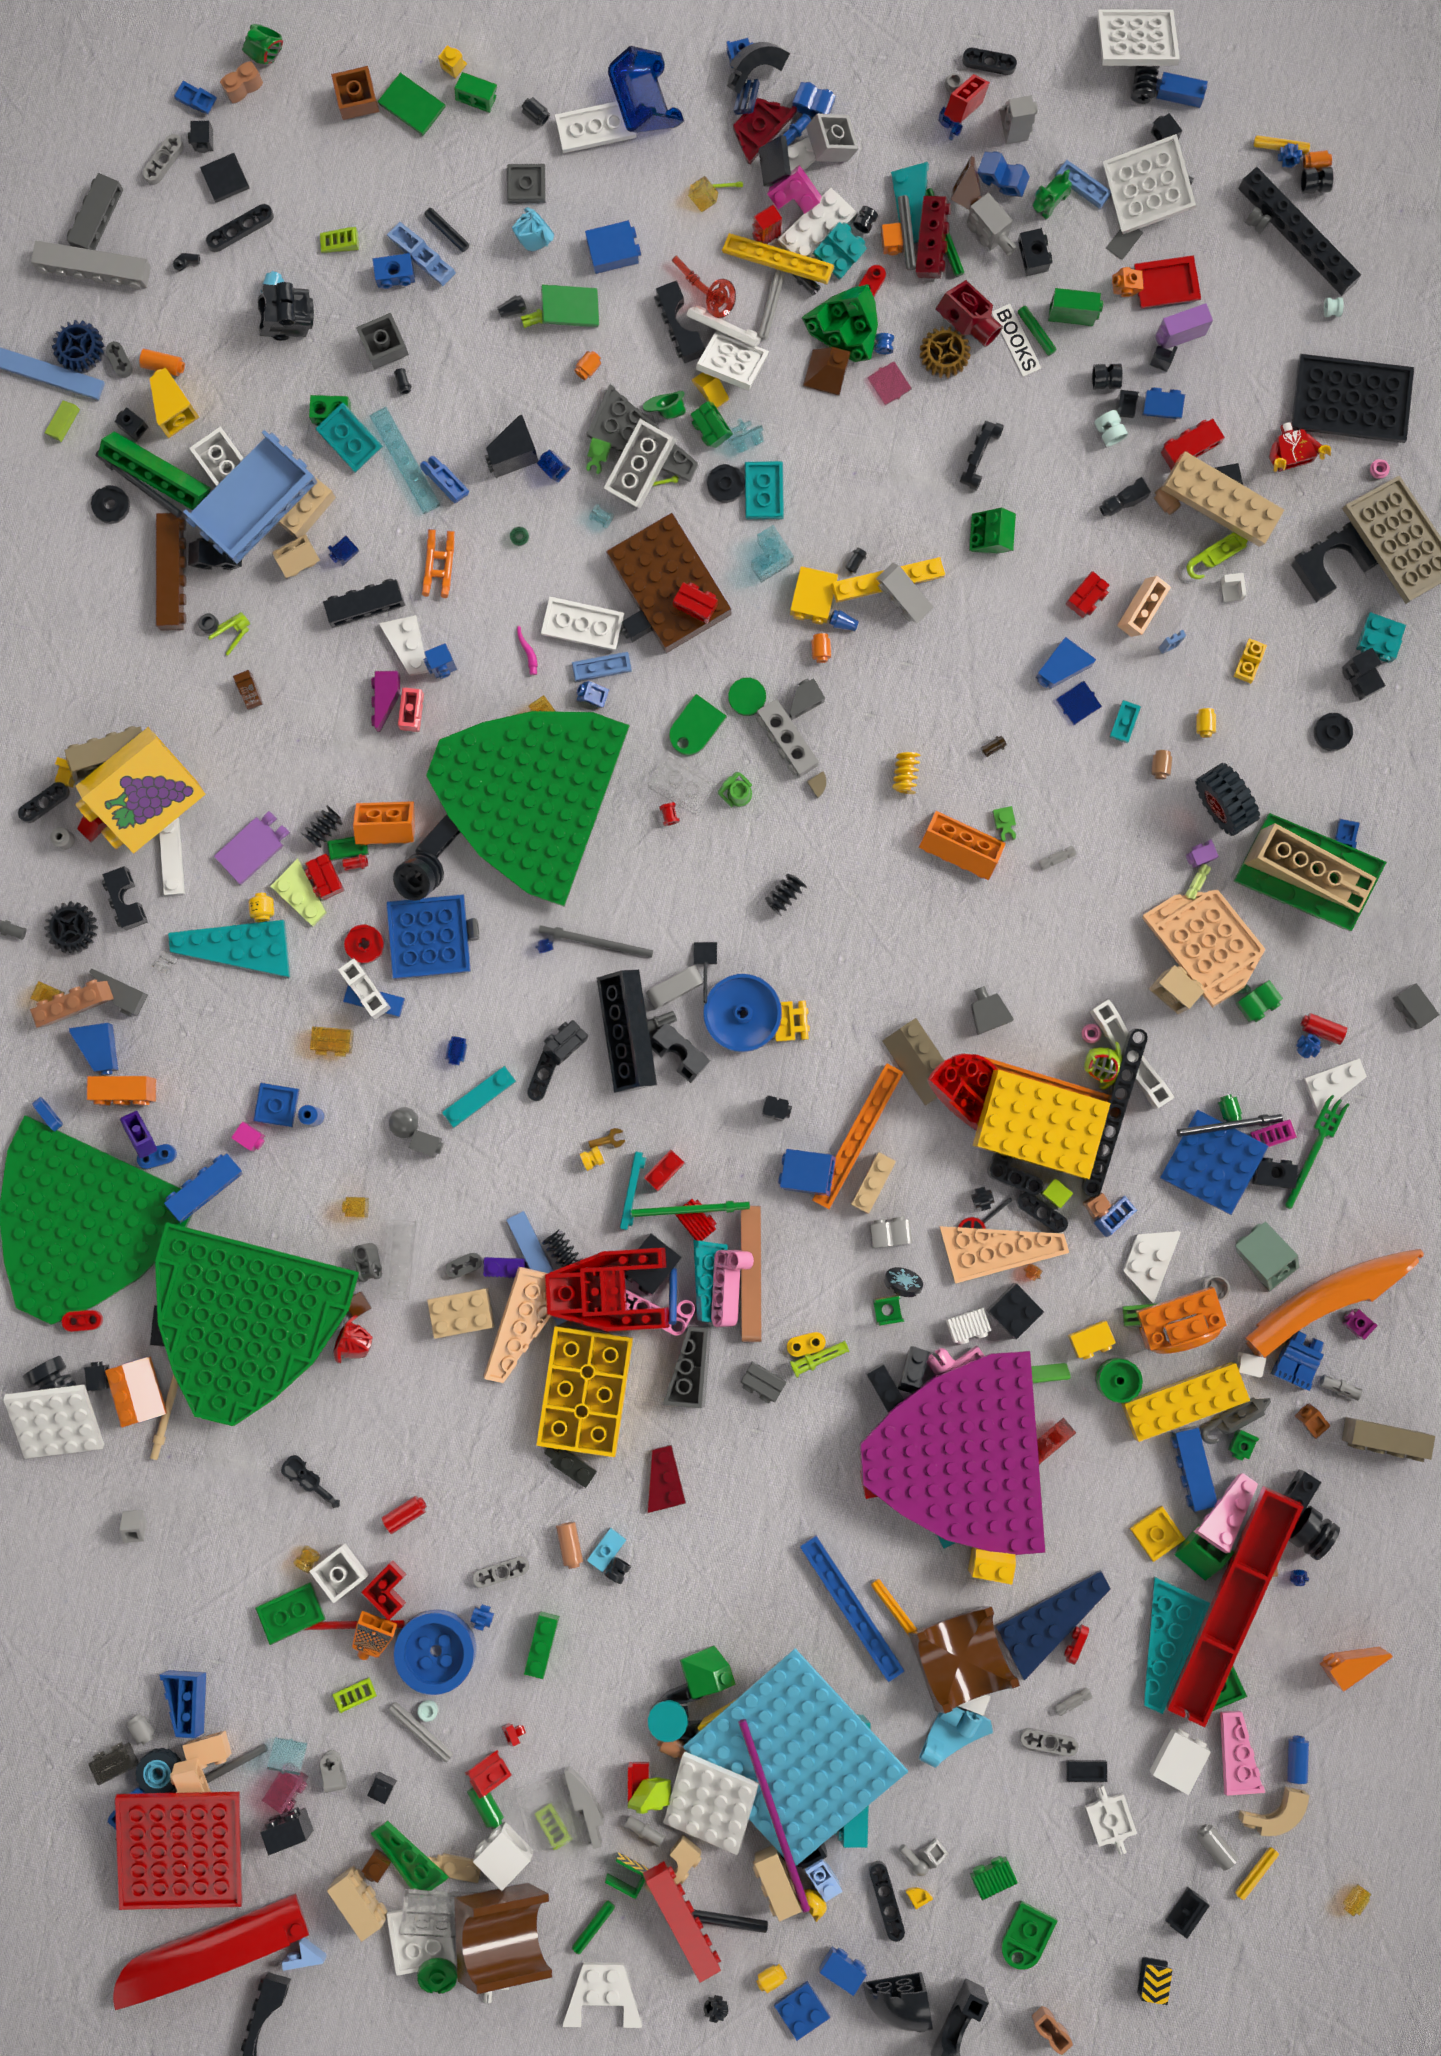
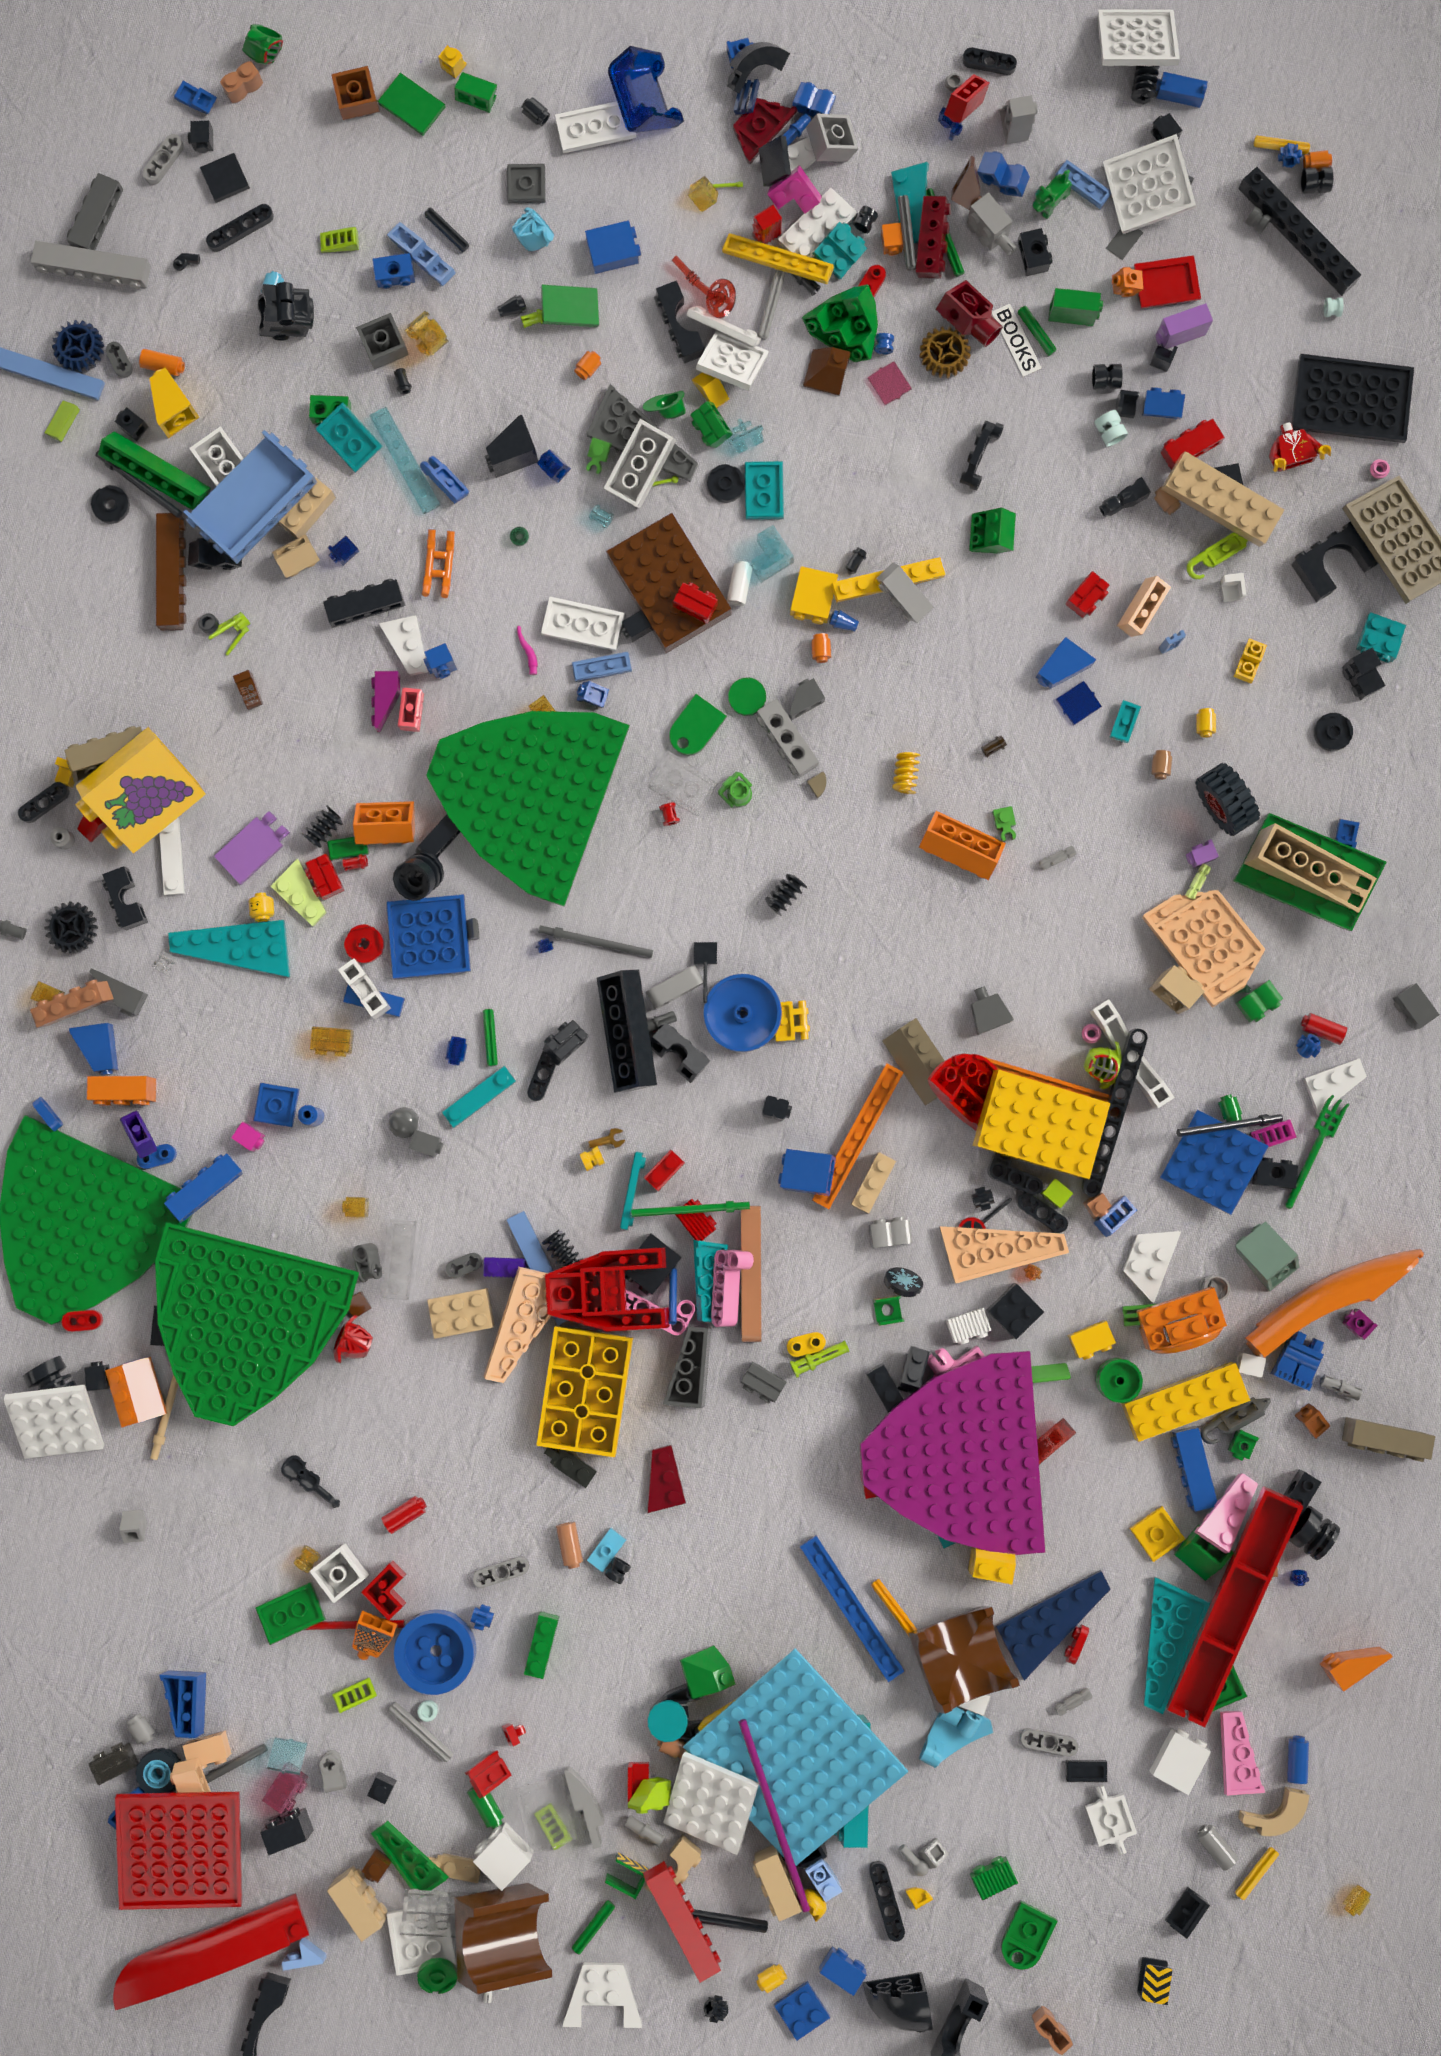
none -> clear yellow brick [405,311,449,356]
none -> green axle [483,1009,498,1066]
none -> white brick [727,561,753,606]

